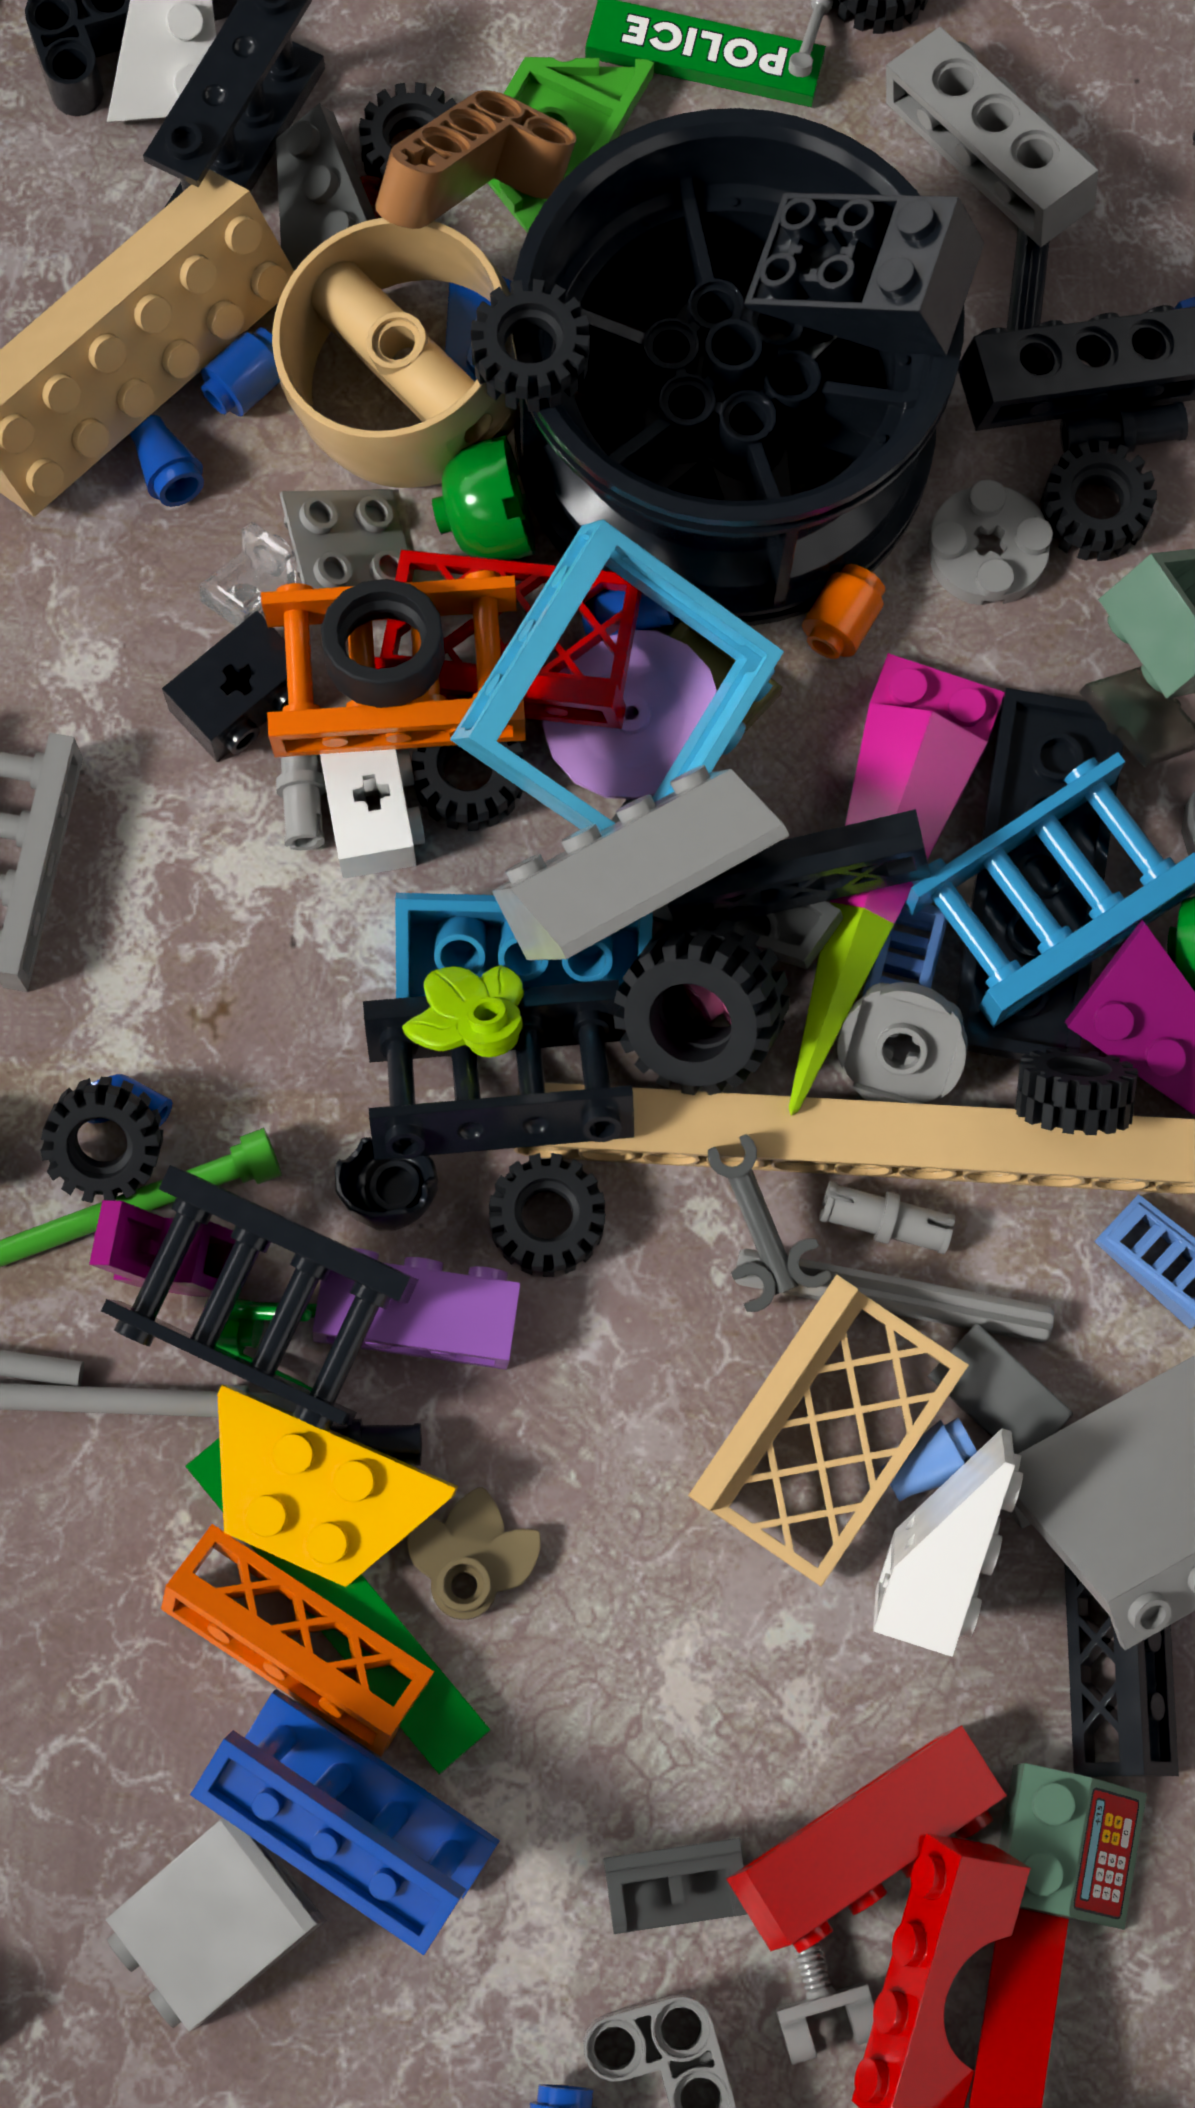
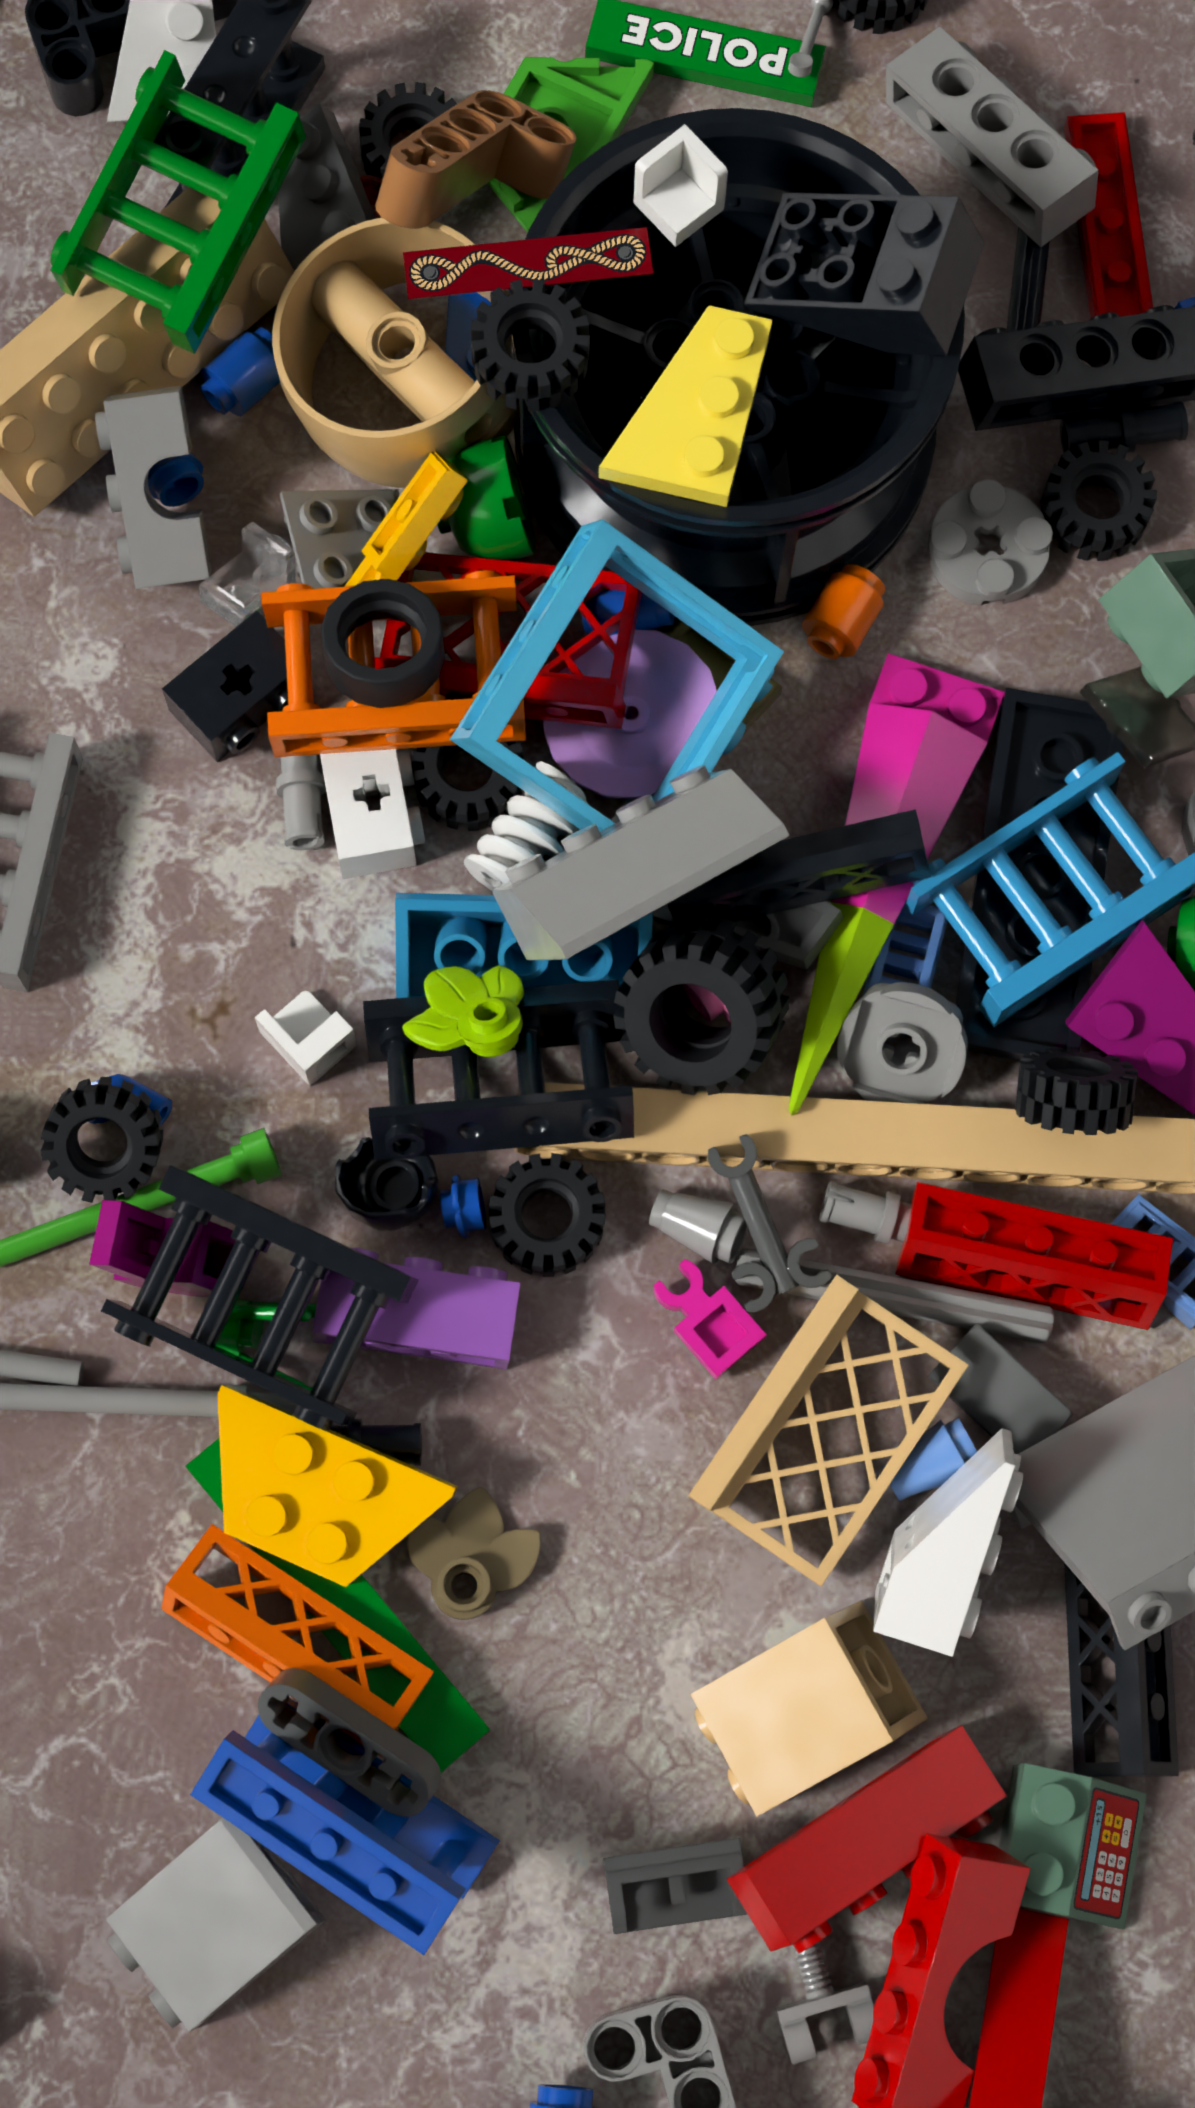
none -> green fence [50,50,306,354]
none -> light grey arch [95,386,212,589]
none -> white panel [255,991,357,1086]
none -> dark grey beam [258,1668,441,1817]
none -> yellow hinge [344,451,468,587]
none -> sticker [403,227,653,299]
none -> blue plate [440,1174,486,1238]
none -> white piece [464,761,589,891]
none -> light yellow wing [598,306,772,507]
none -> white panel [633,124,728,247]
none -> light grey cone [649,1189,748,1264]
none -> dark pink plate [653,1259,767,1380]
none -> tan slope [690,1600,928,1817]
none -> red fence [895,1182,1173,1330]
none -> red tile [1064,112,1153,319]

